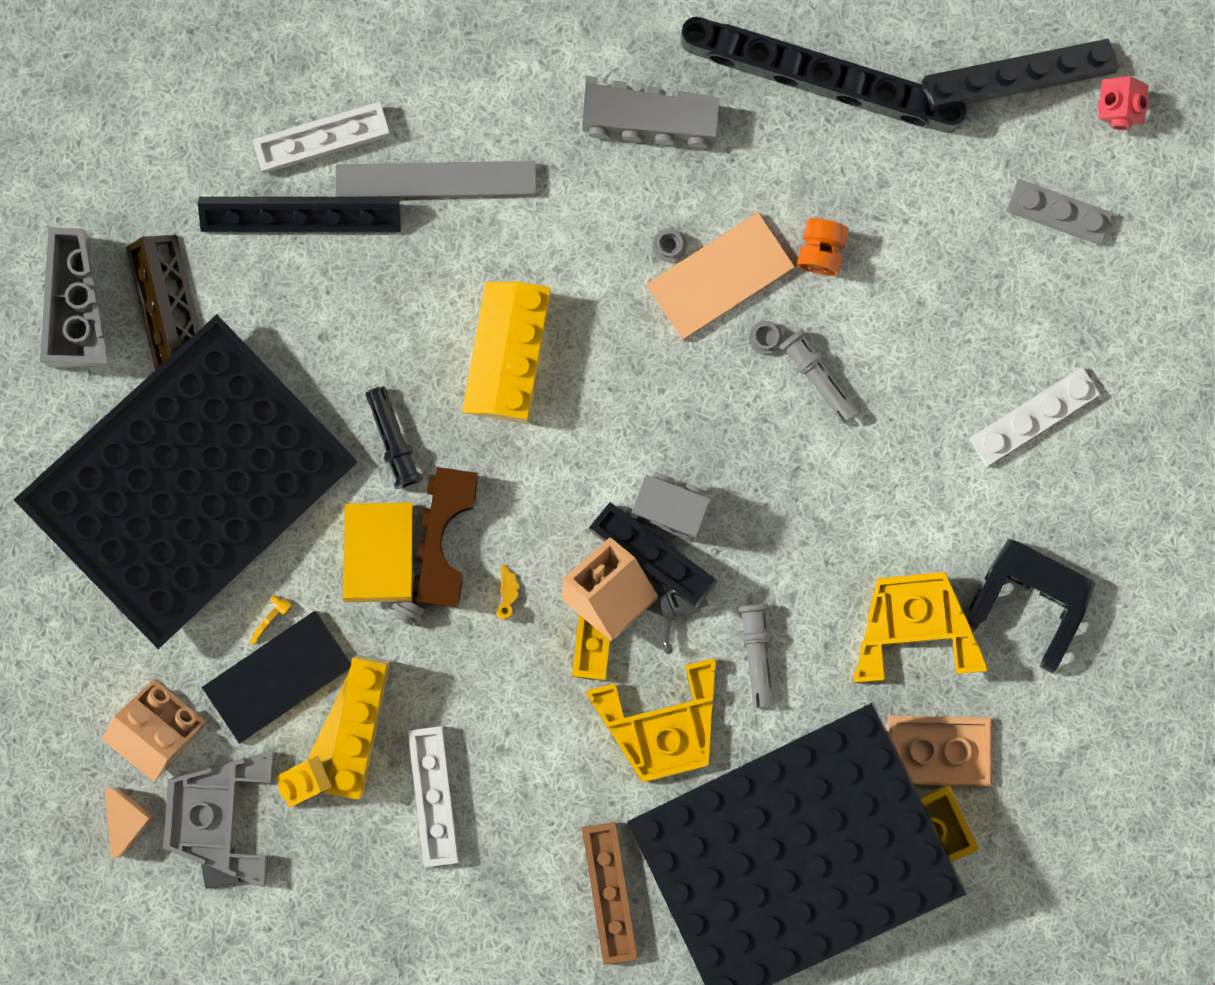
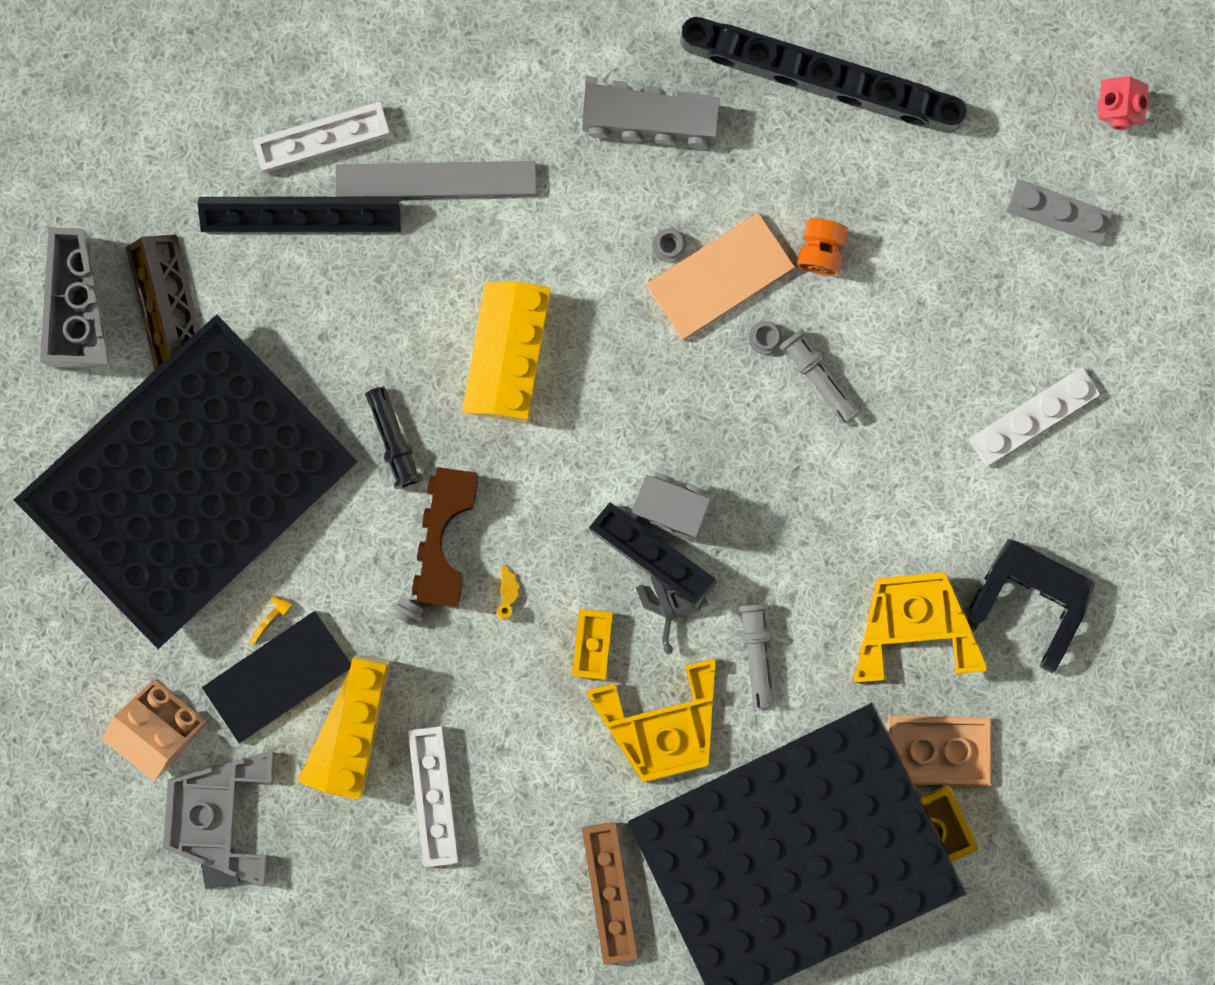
light nougat slope [104,787,155,858] -> none
yellow plate [275,756,332,808] -> none
yellow tile [343,502,413,603] -> none
light nougat slope [562,538,658,641] -> none
black plate [921,38,1119,111] -> none

